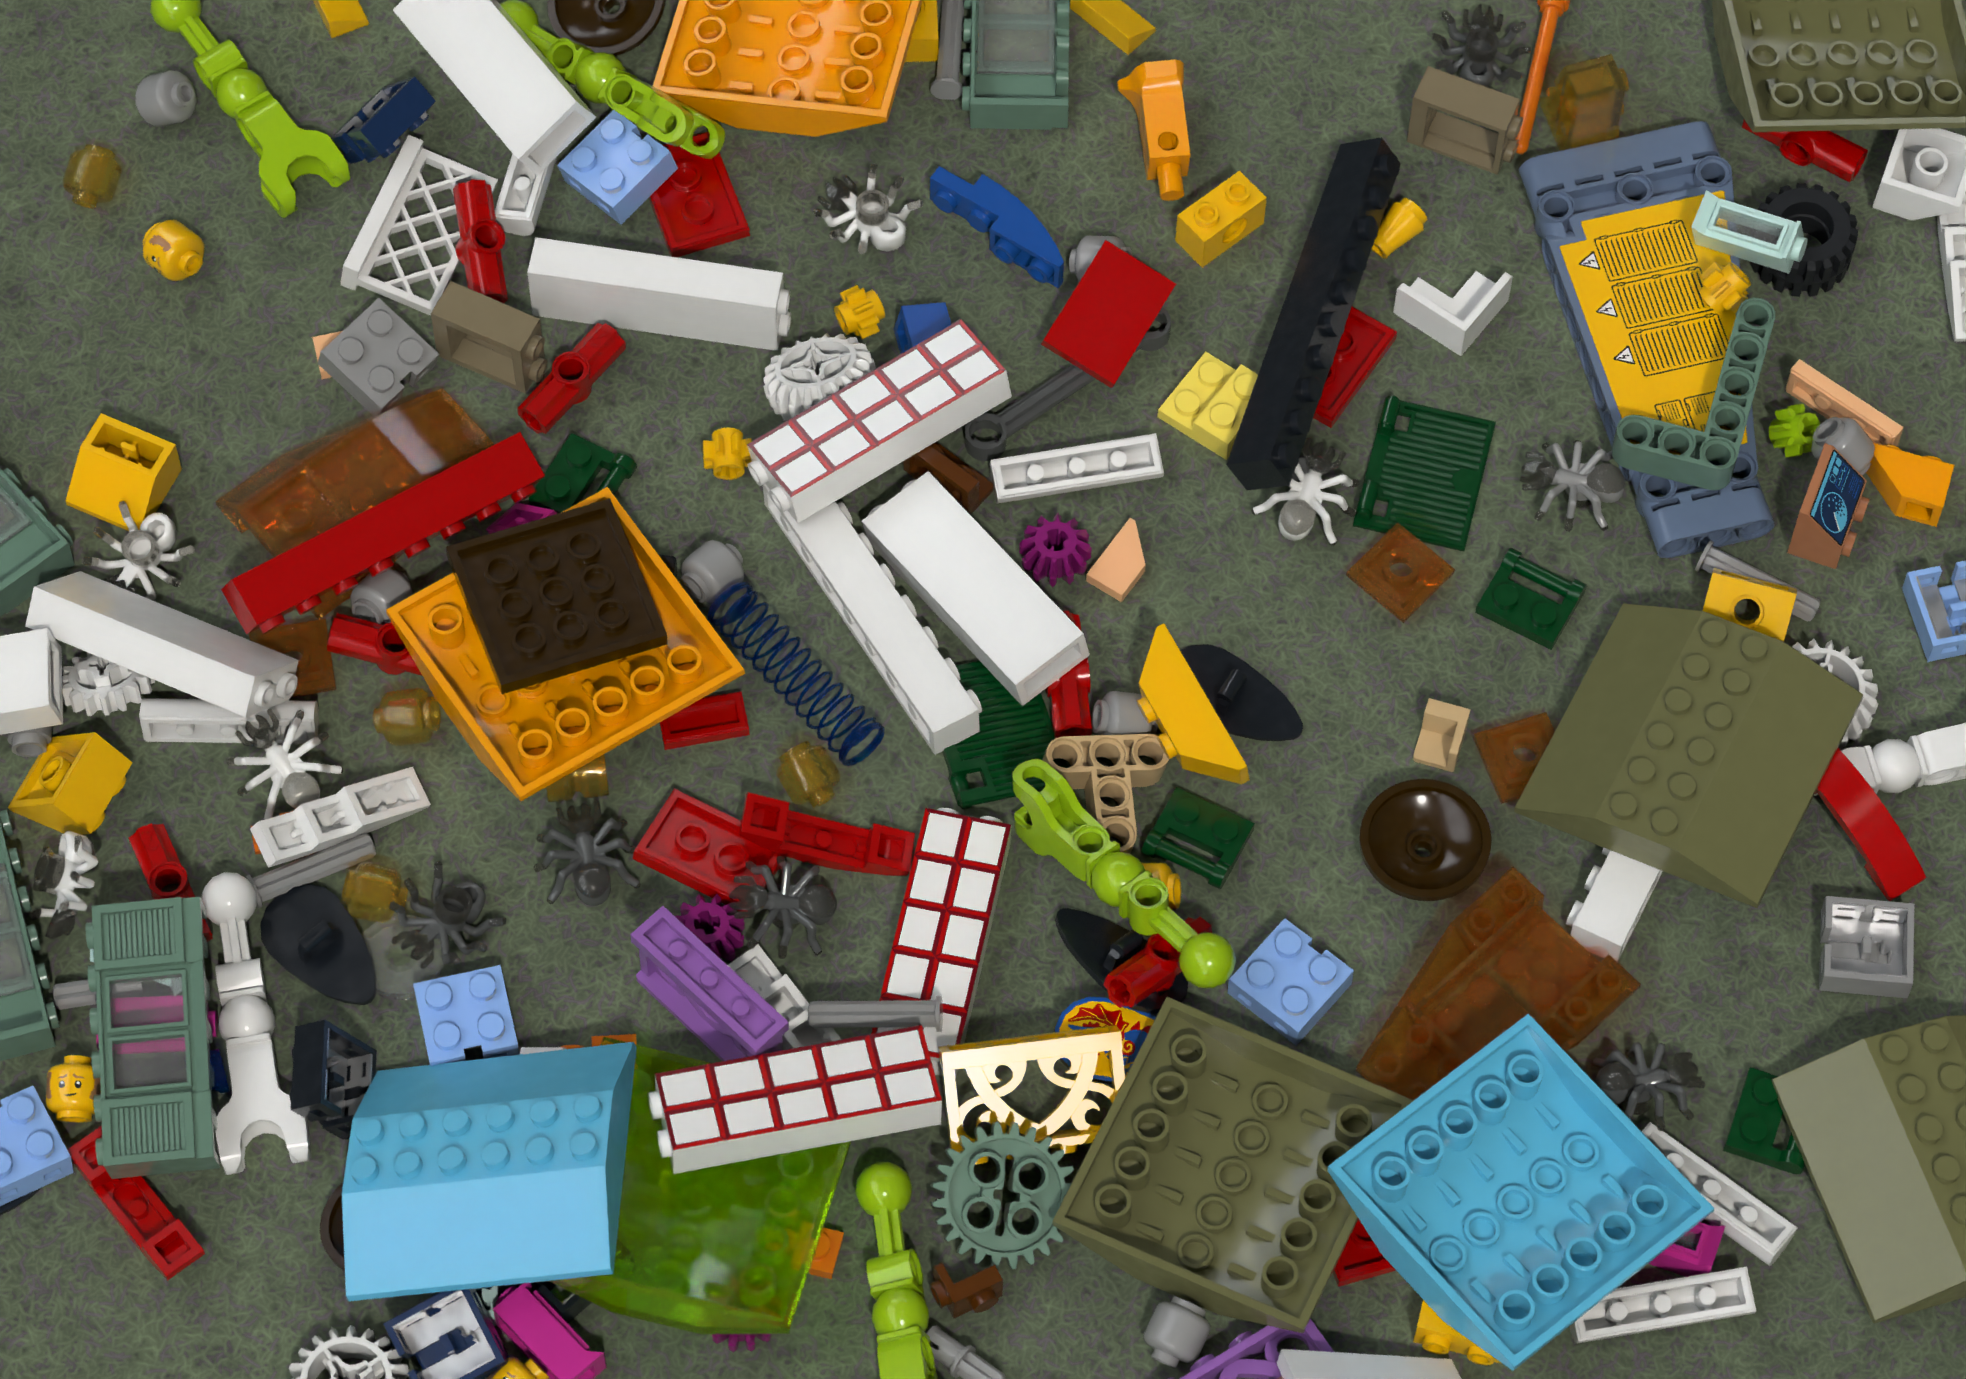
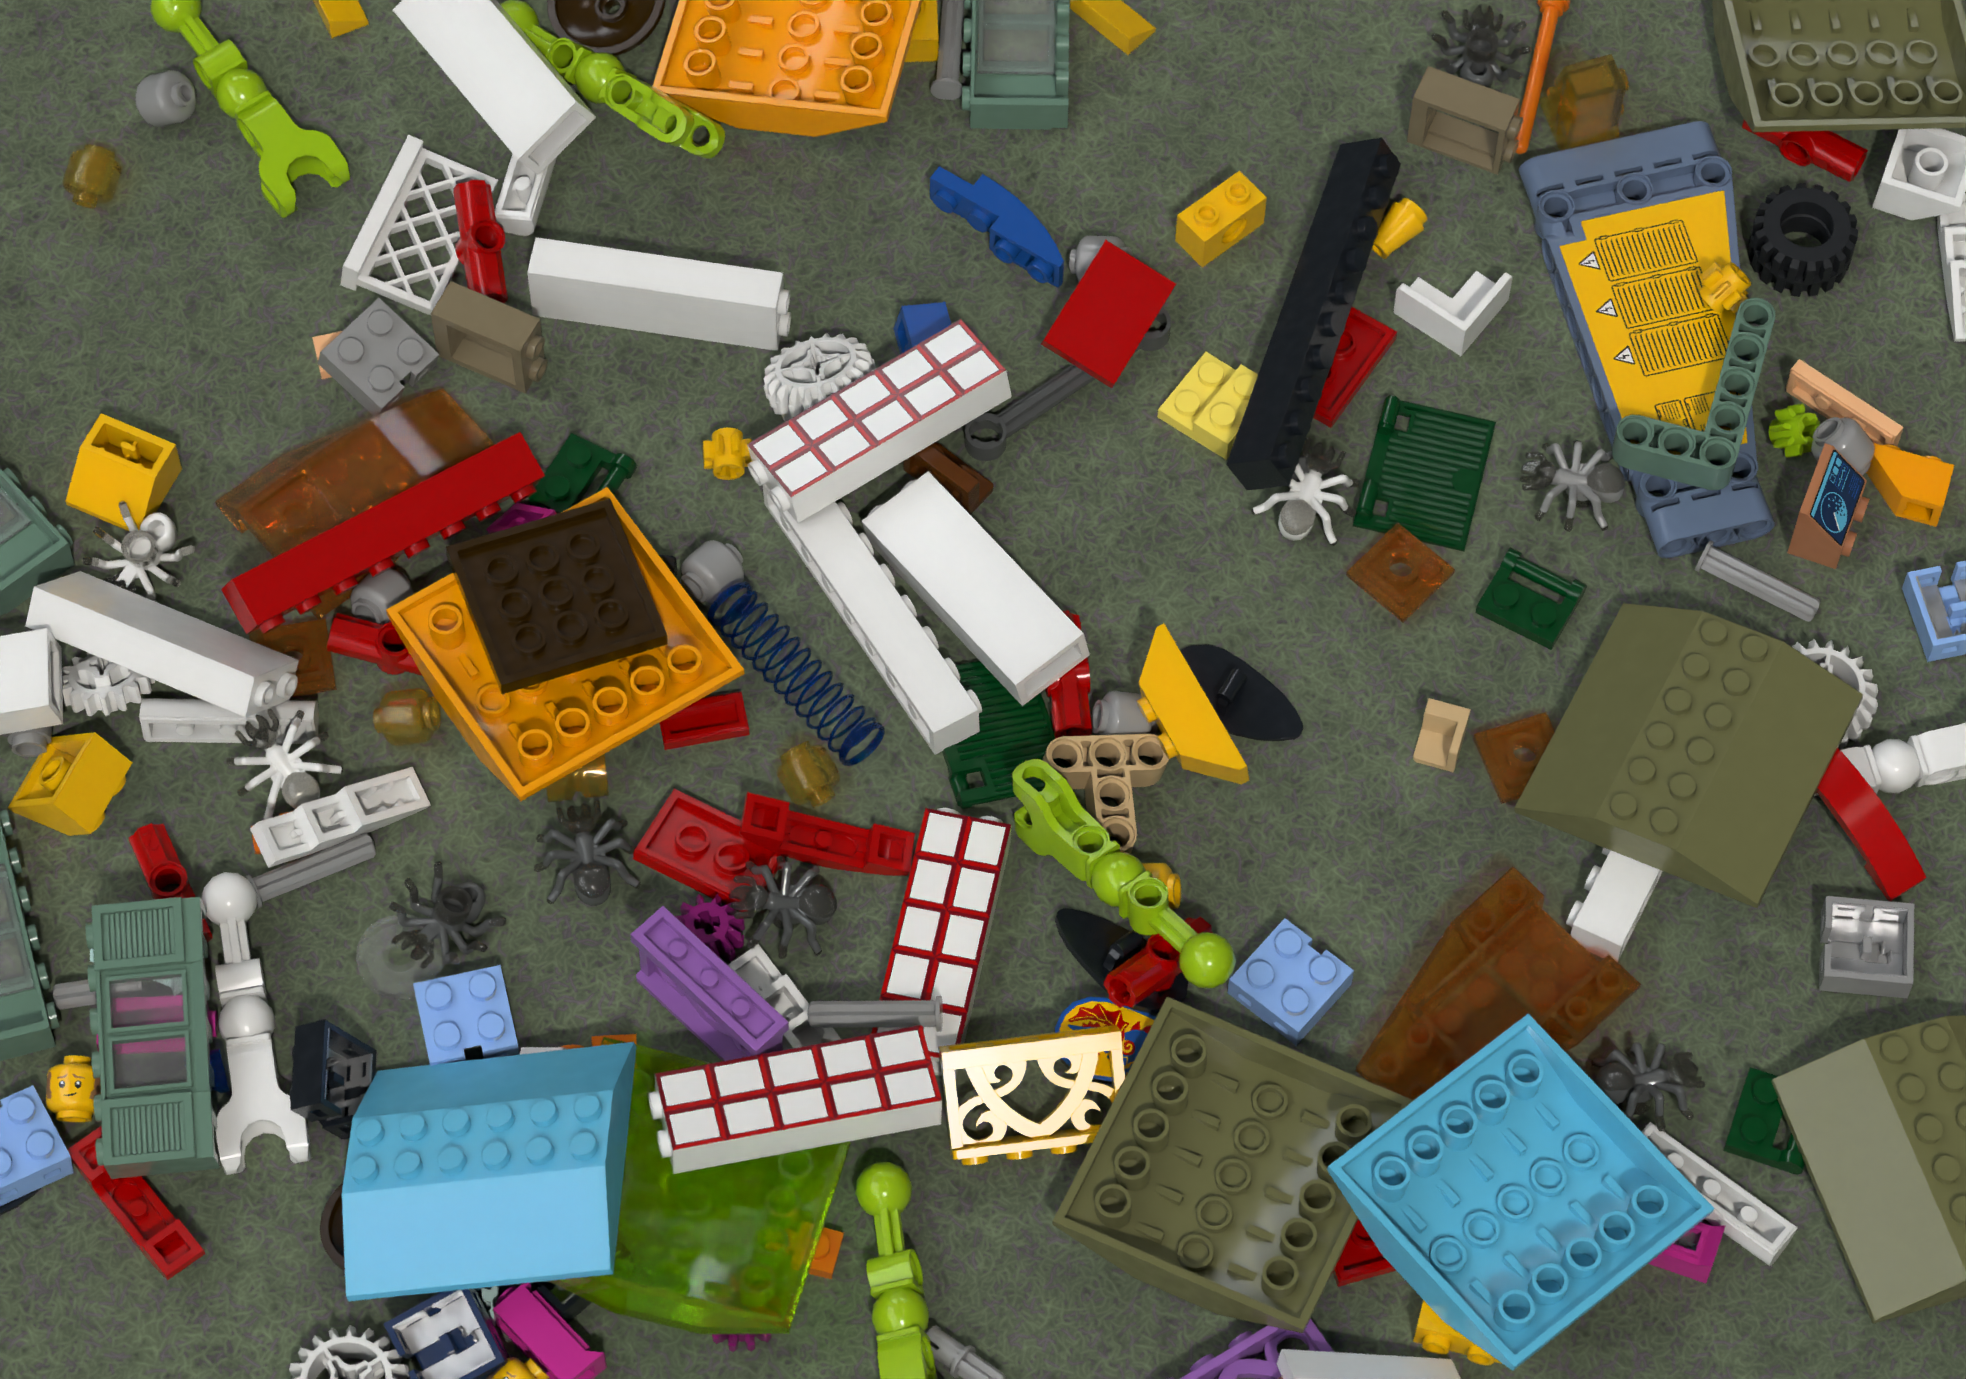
animal [29,831,98,940] -> none
yellow head [143,220,205,281] -> none
black shield [260,884,376,1005] -> none
dark blue piece [331,76,436,164] -> none
clear yellow head [341,862,409,924] -> none
red piece [517,323,626,434] -> none
light blue piece [557,110,678,225] -> none
red tile [649,132,750,257] -> none
animal [813,163,923,254] -> none
yellow gear [834,285,885,340] -> none
reddish brown bracket [929,1262,1003,1318] -> none
sand green gear [930,1122,1074,1269] -> none
white brick [990,433,1164,504] -> none
magenta gear [1019,513,1092,588] -> none
light nougat tile [1086,518,1146,603] -> none
light orange piece [1117,59,1191,201] -> none
dark green plate [1141,787,1255,889] -> none
light grey head [1143,1296,1211,1368] -> none
dark brown dish [1359,779,1492,901] -> none
white brick [1569,1267,1756,1344] -> none
light aqua window [1691,190,1807,274] -> none
yellow brick [1702,568,1797,641] -> none

